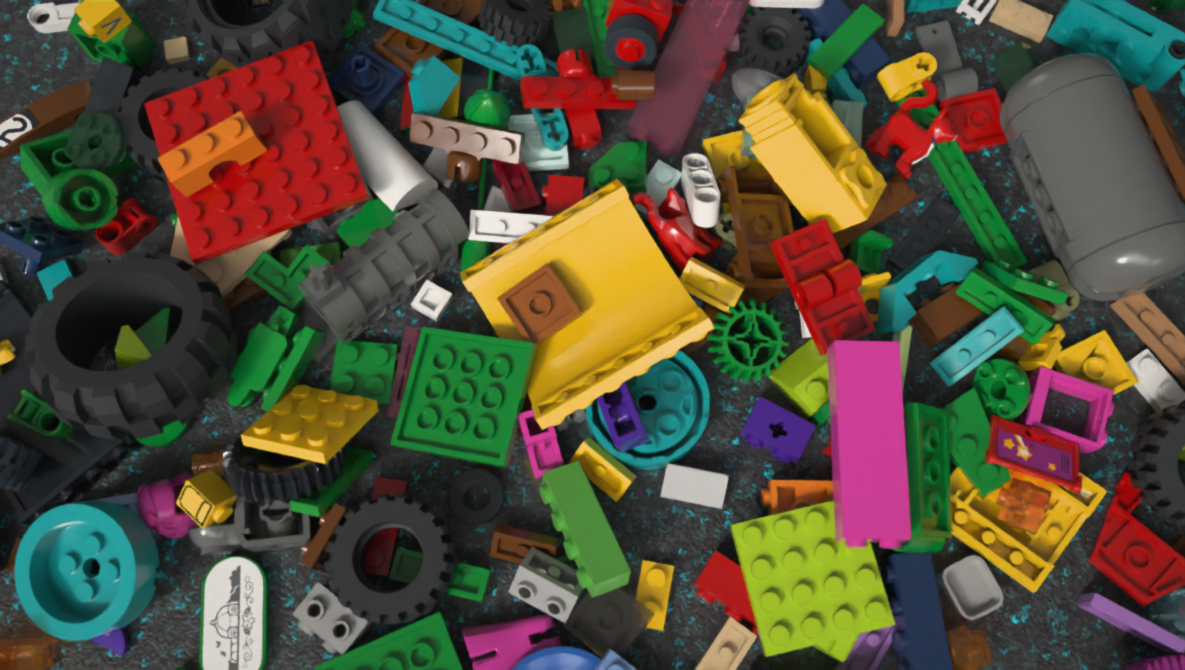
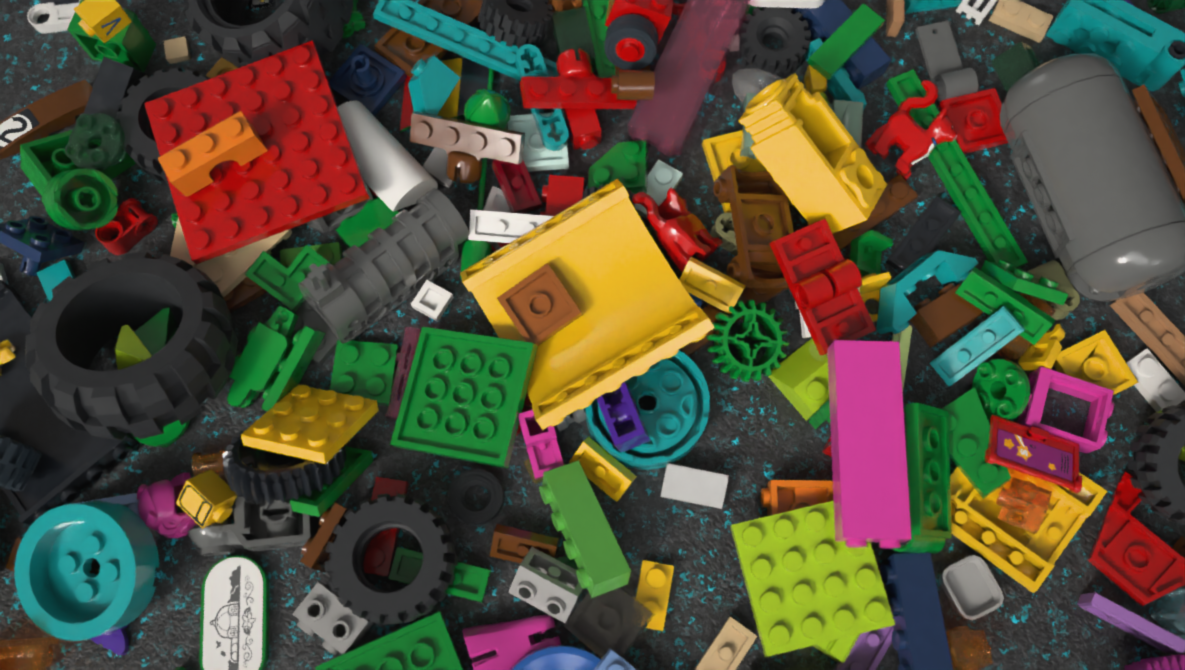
green piece [6,389,75,439] -> none
white beam [681,153,720,227] -> none
red brick [692,550,760,637] -> none
dark purple brick [739,396,816,464] -> none
yellow piece [877,52,937,102] -> none

